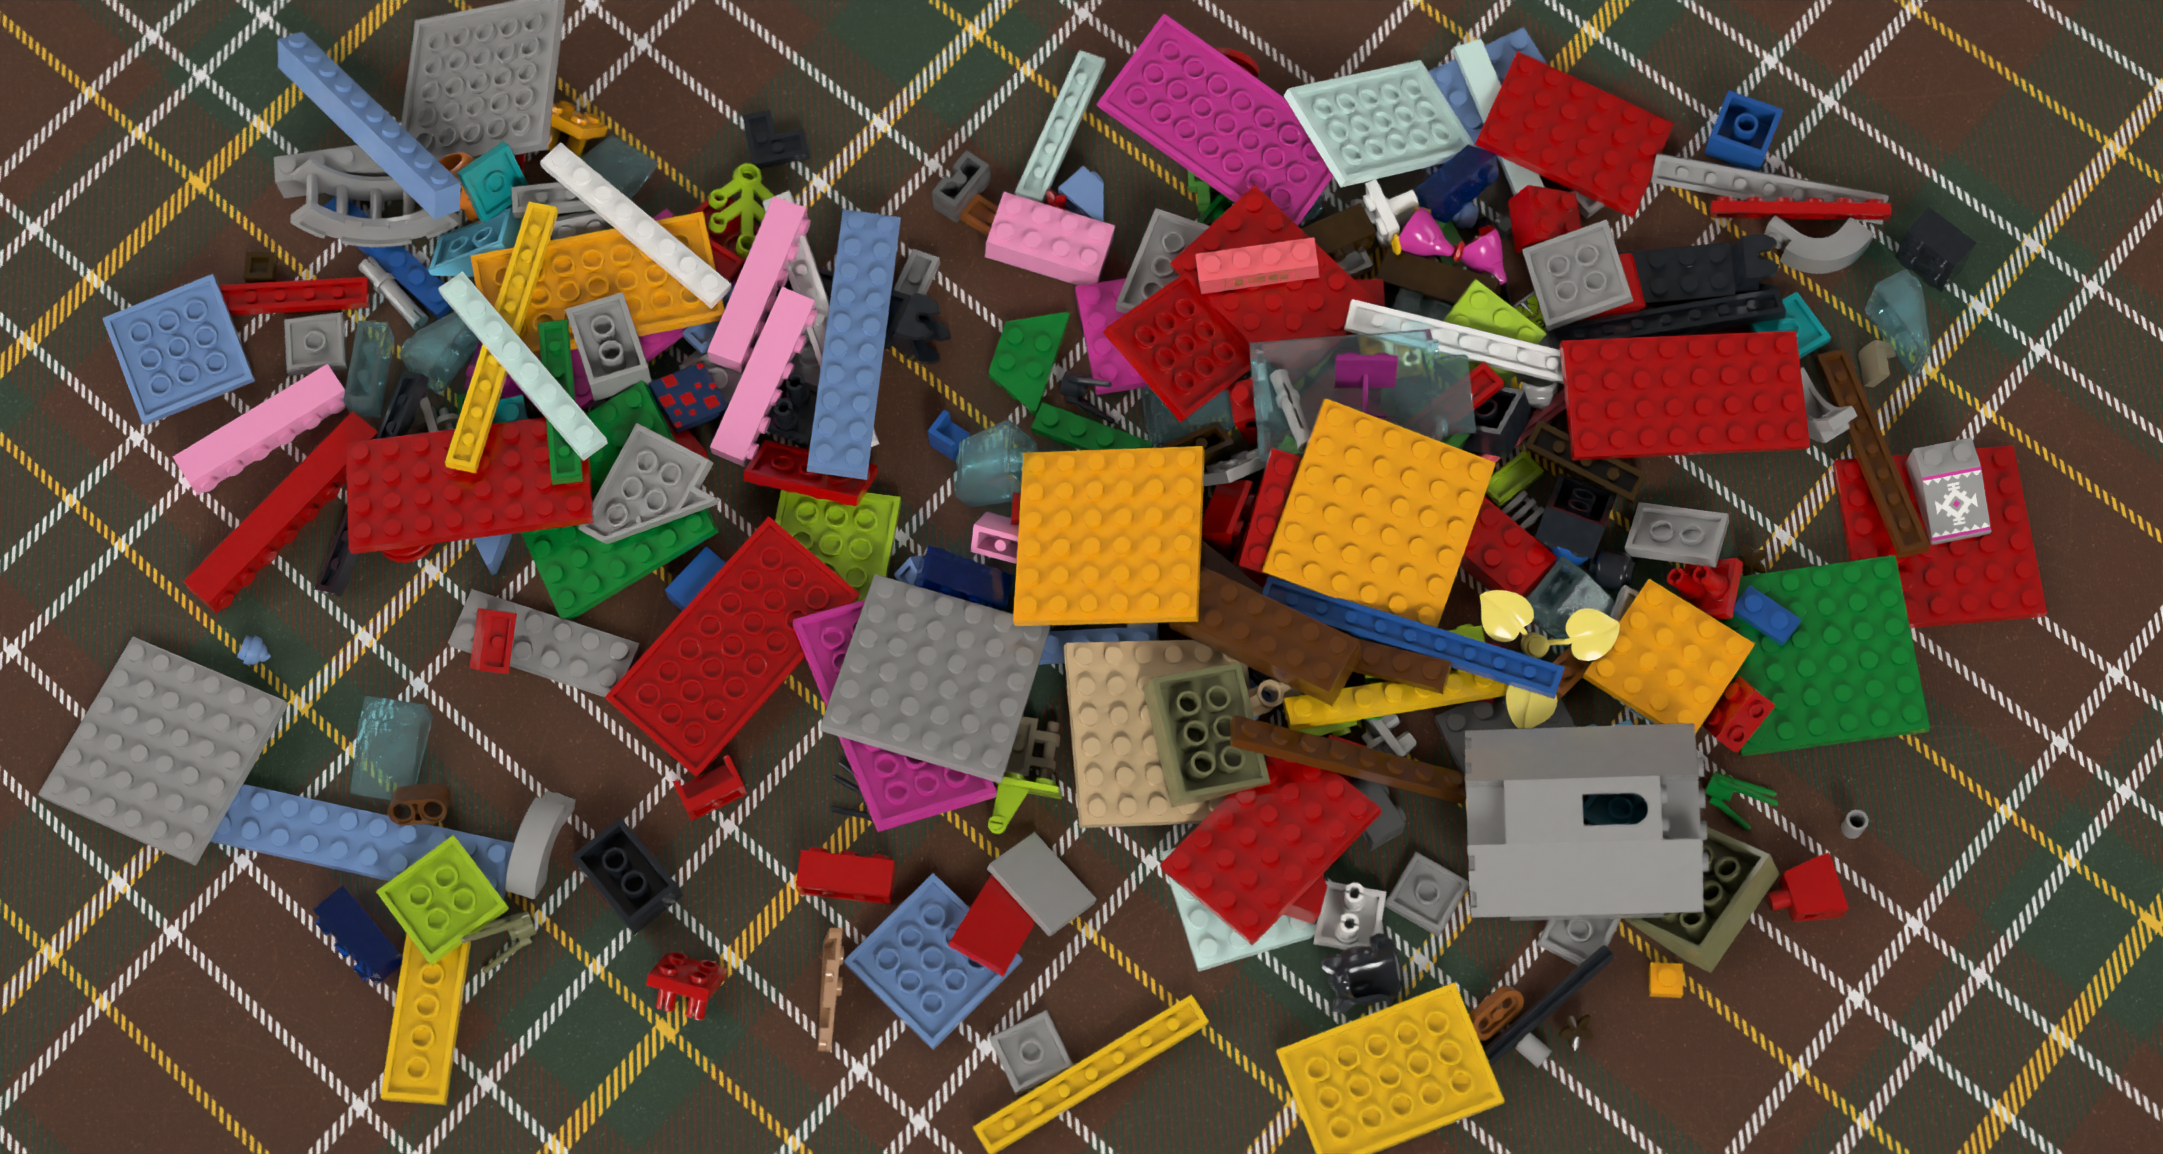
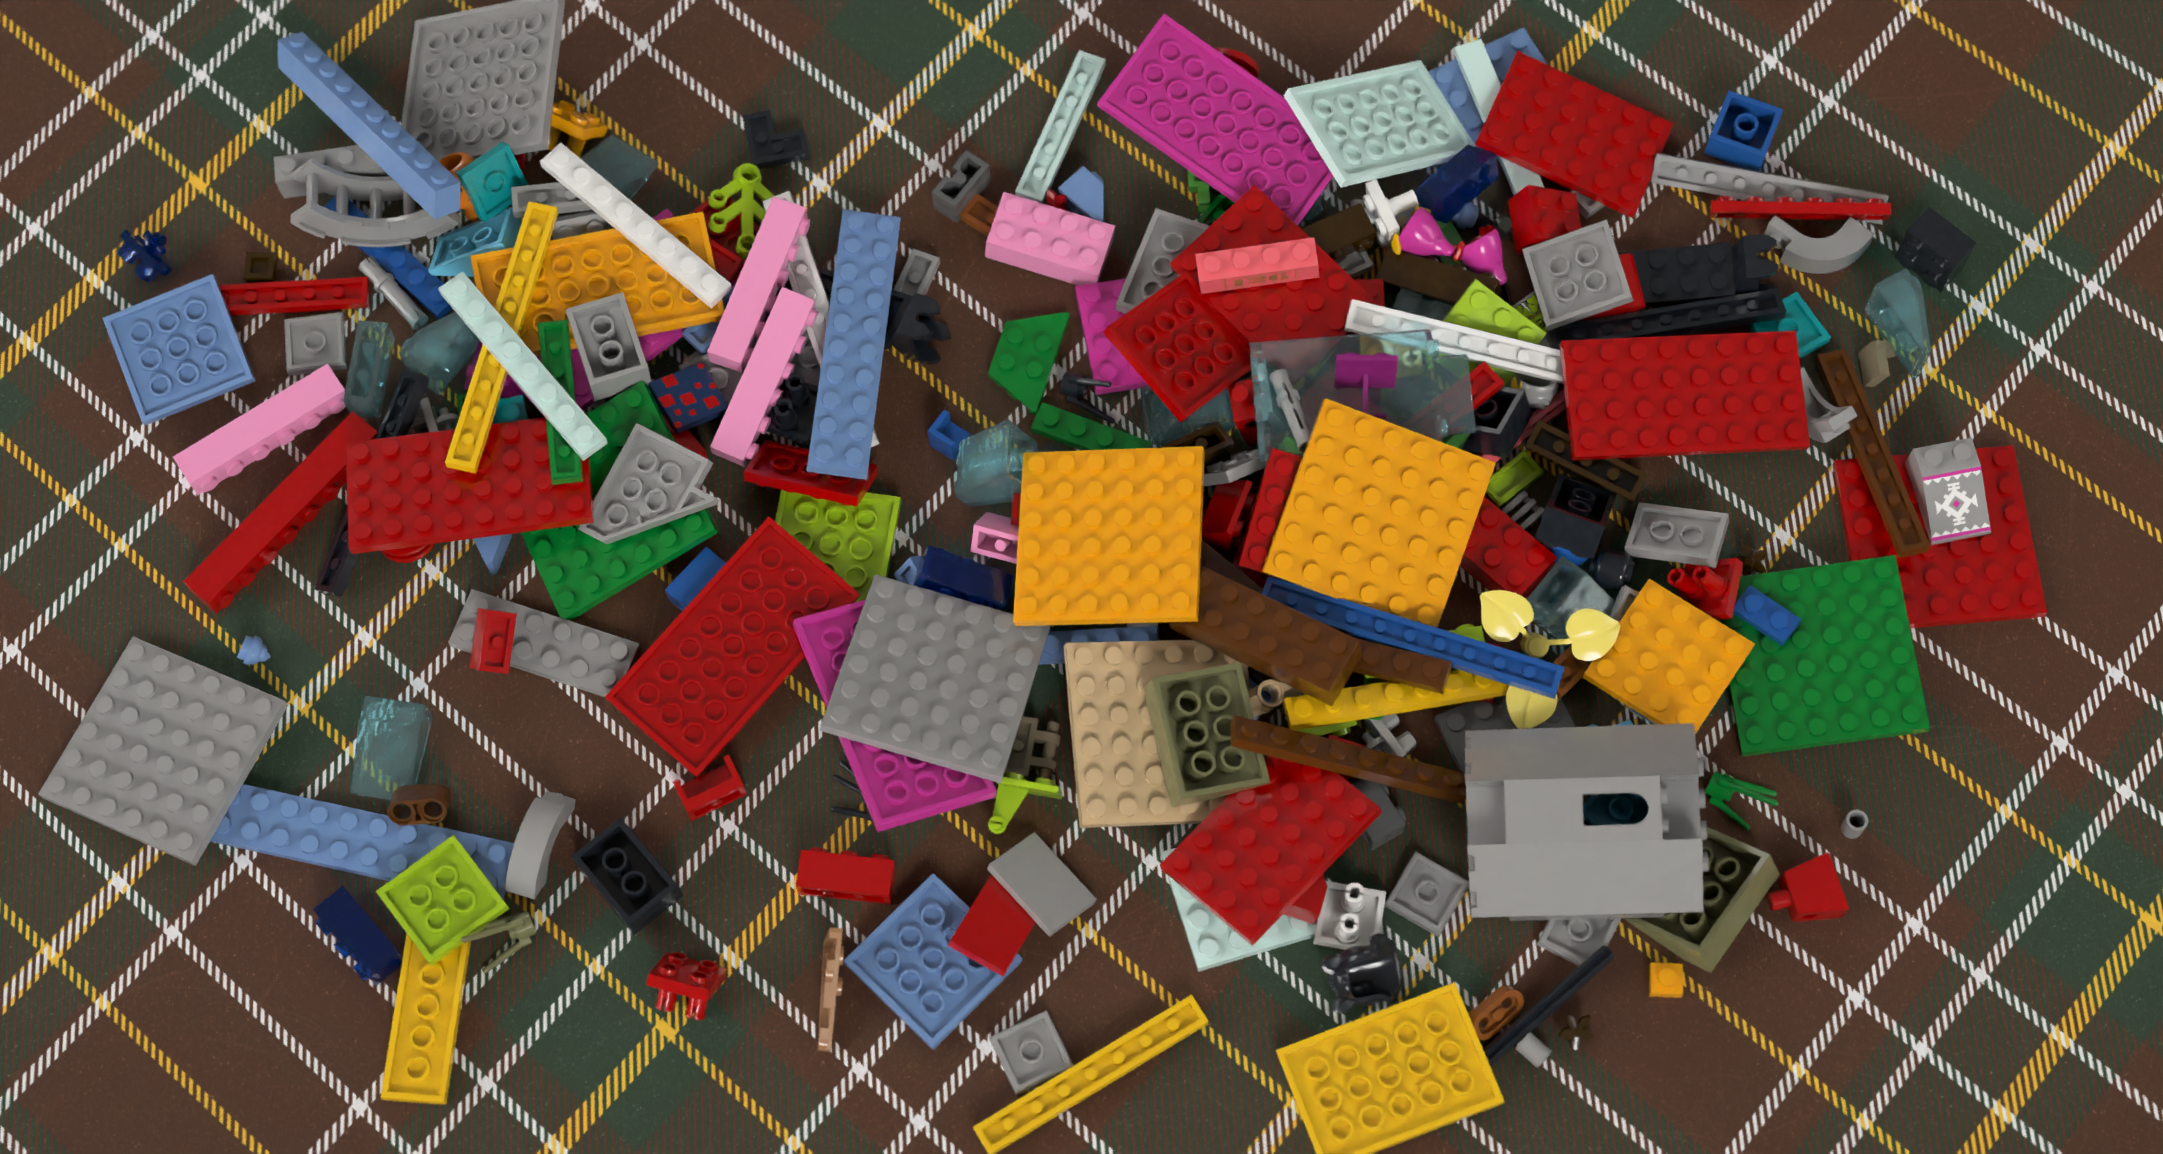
red bracket [1702,676,1775,753] -> none
none -> clear blue hips [117,229,172,282]

